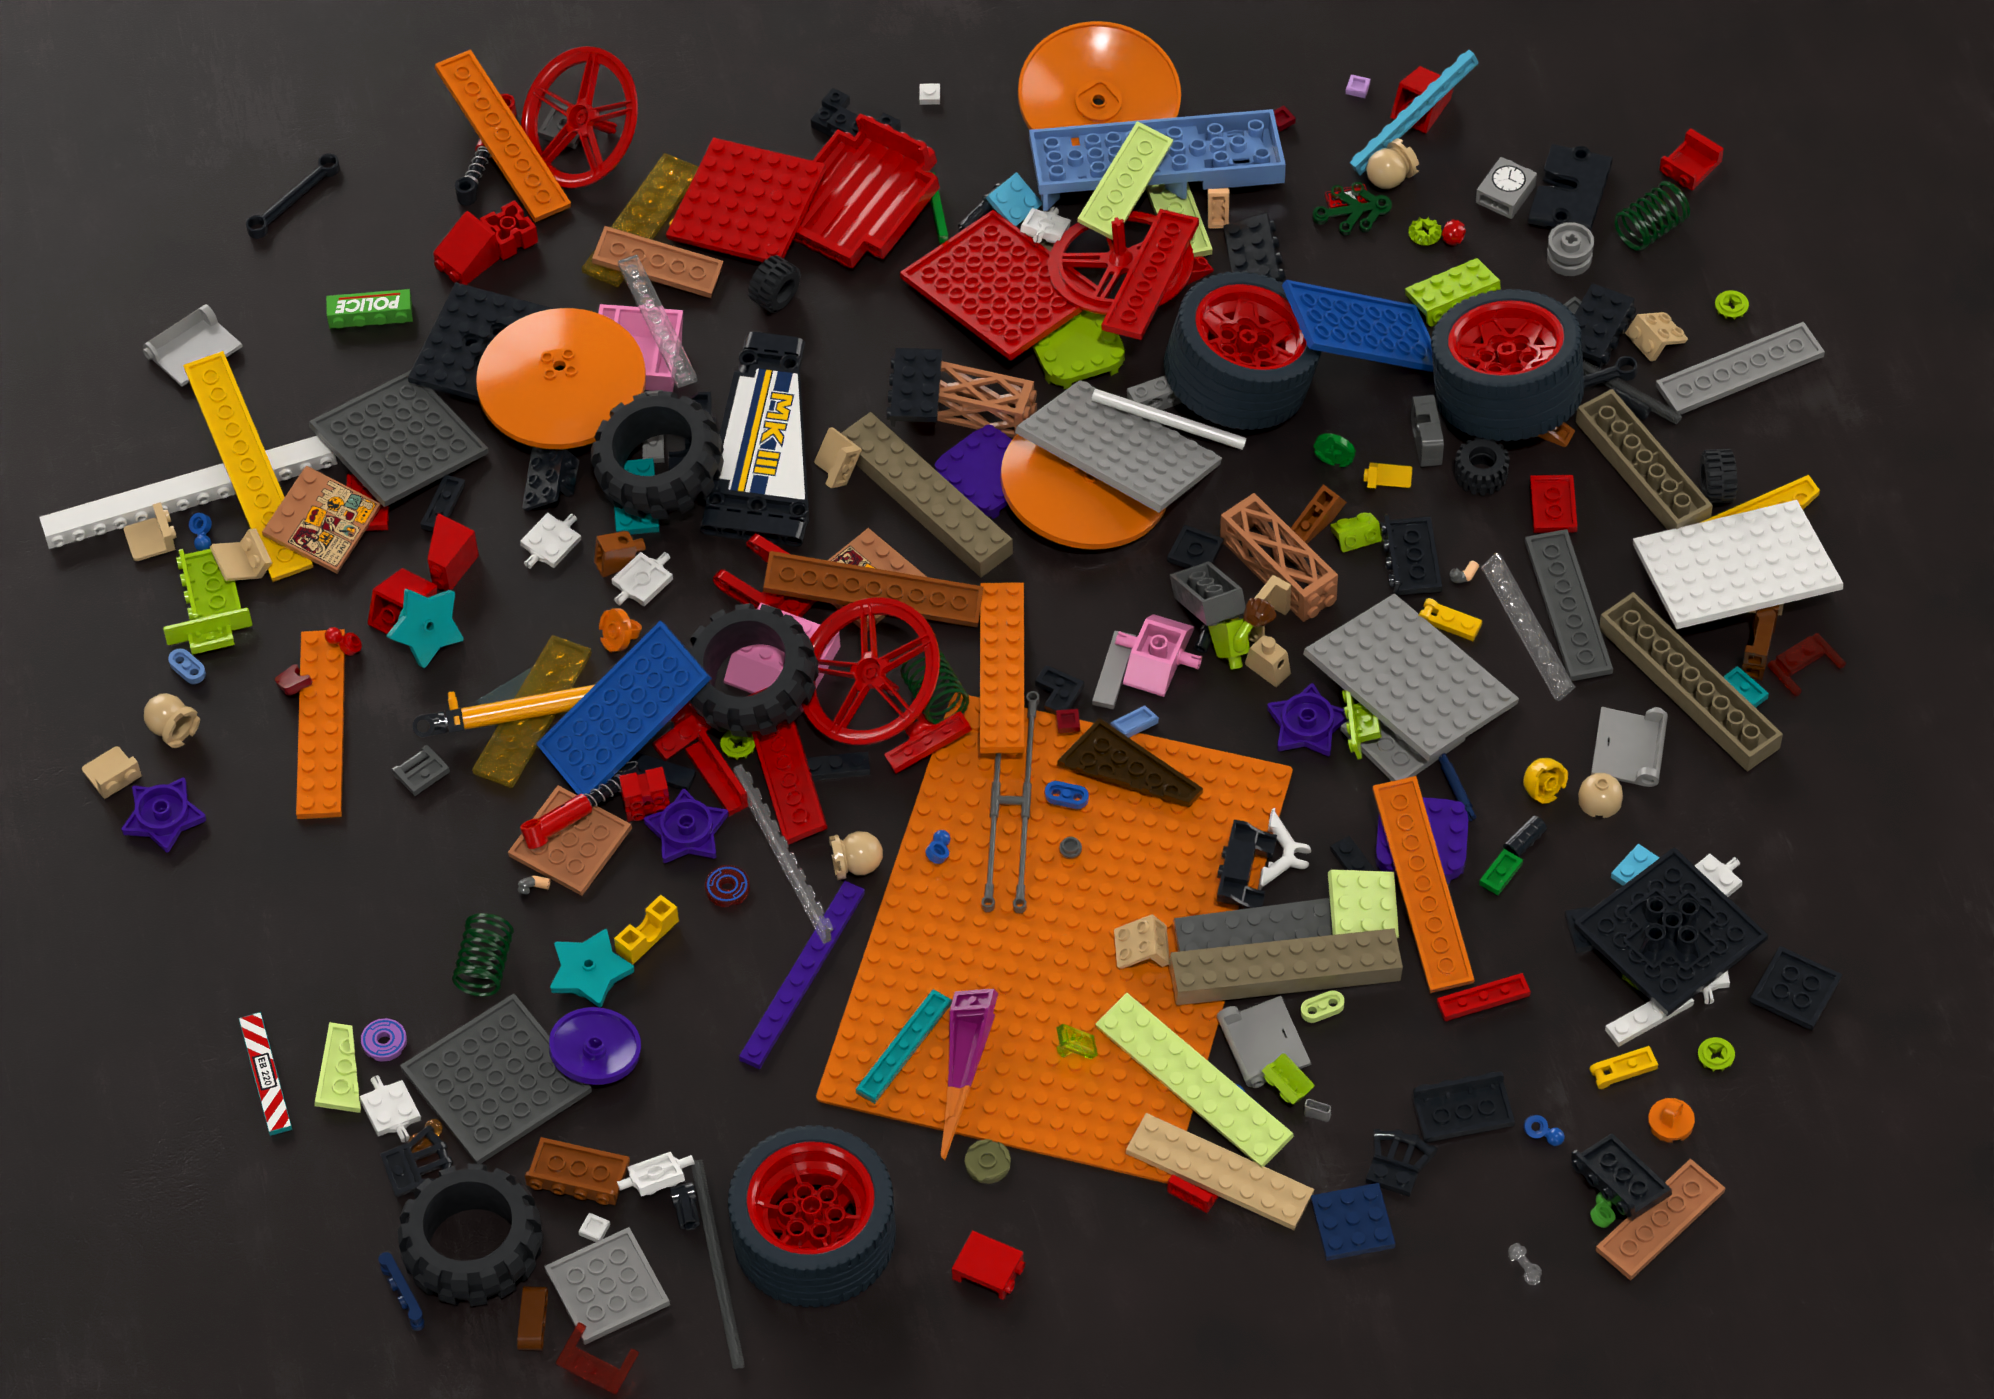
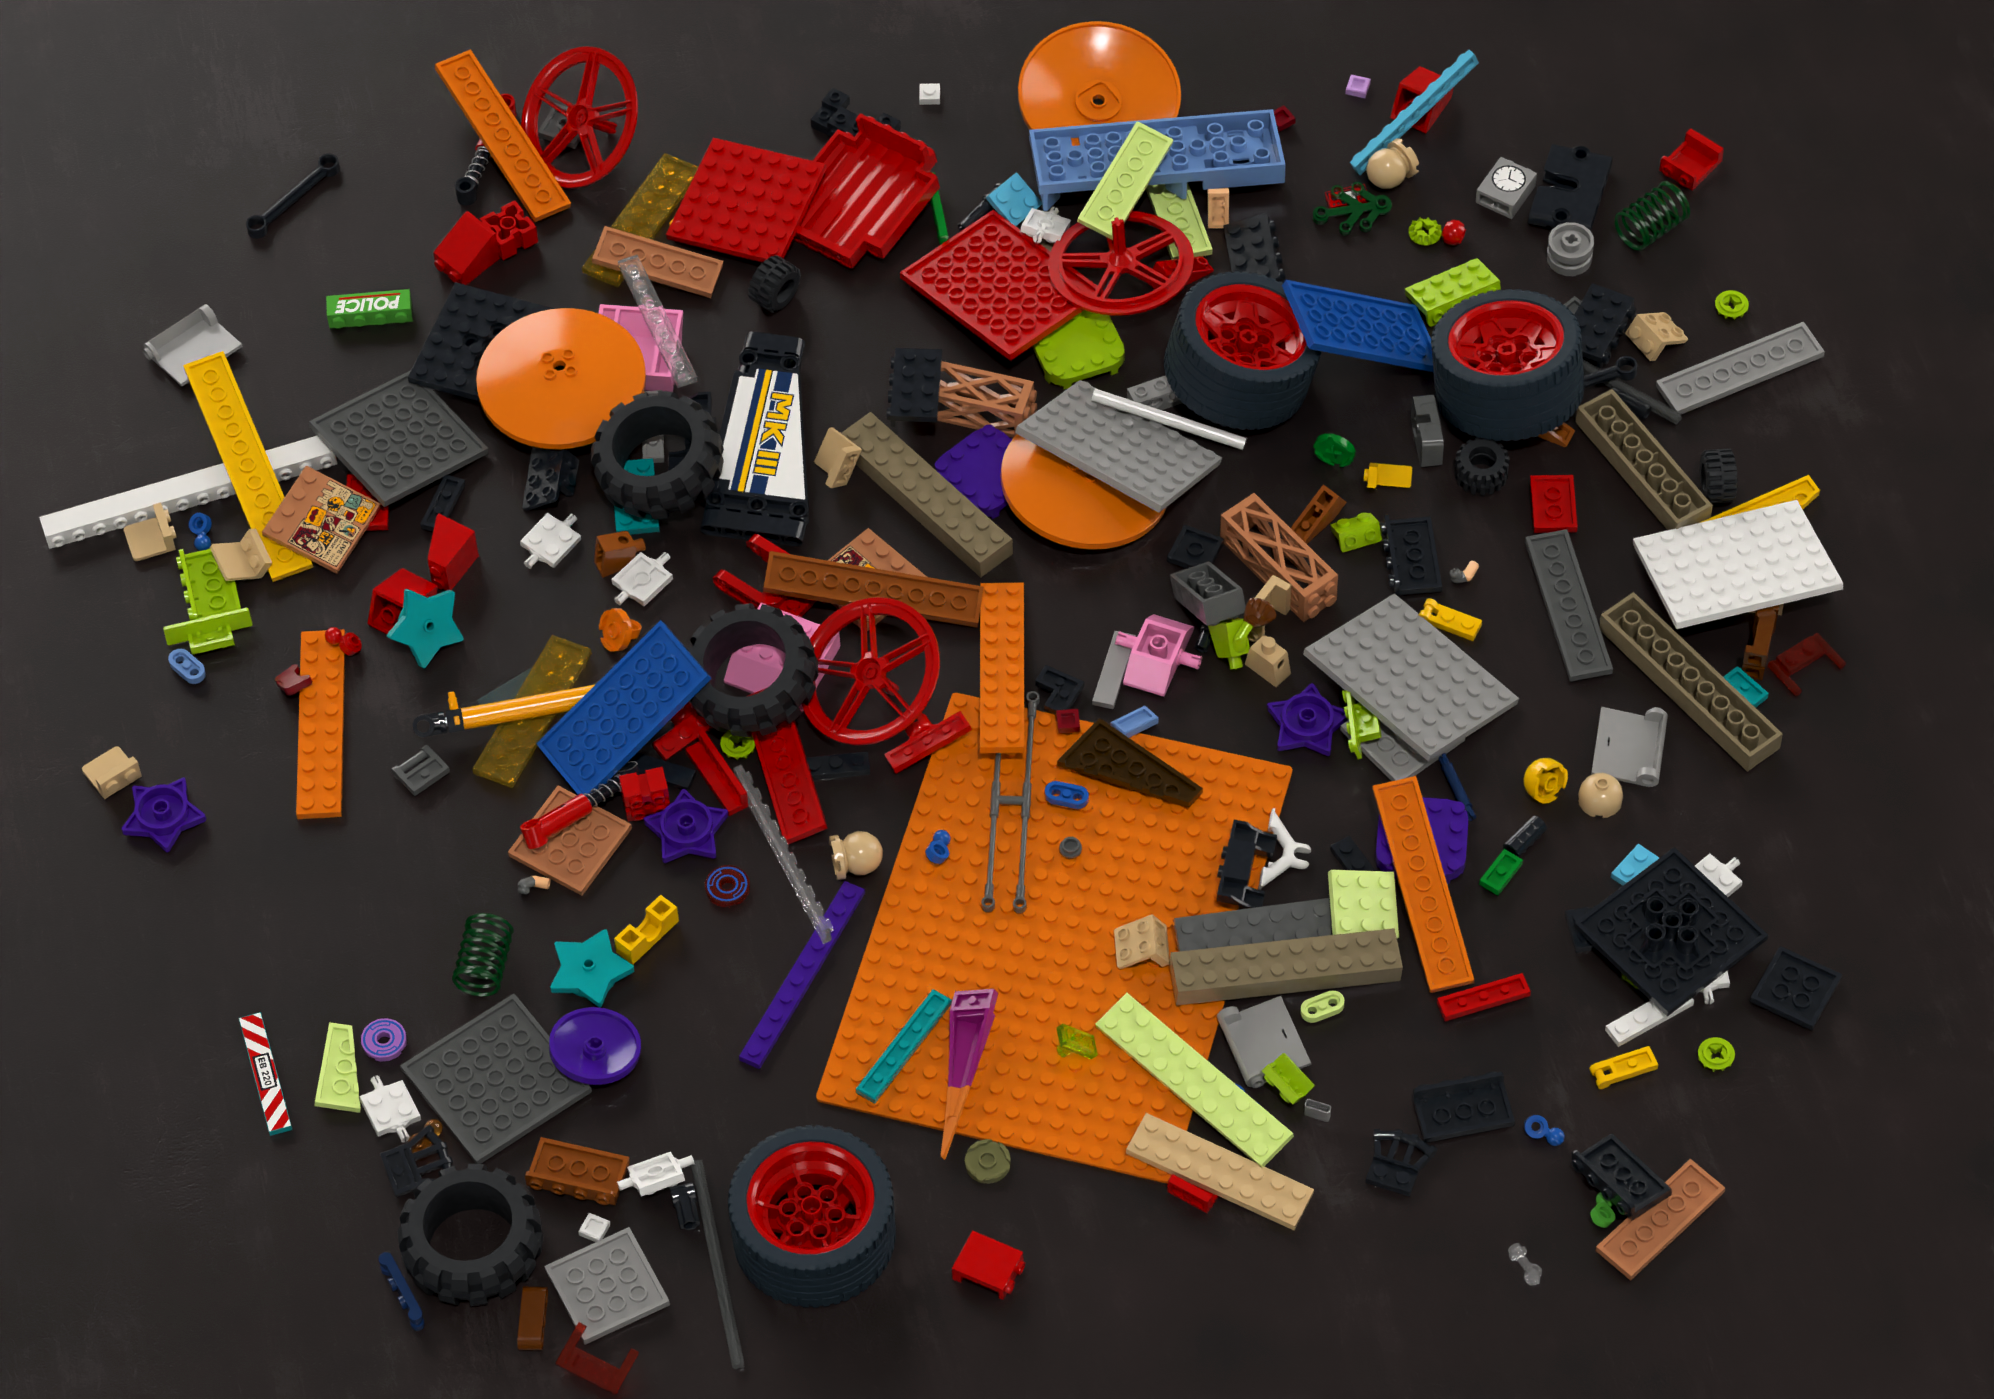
tan tile [144,693,200,748] -> none
dark green piece [900,649,969,724] -> none
red plate [1101,209,1199,340] -> none
dark blue plate [1310,1183,1395,1261] -> none
clear plate [1481,553,1575,701] -> none
orange tile [1648,1098,1695,1143] -> none

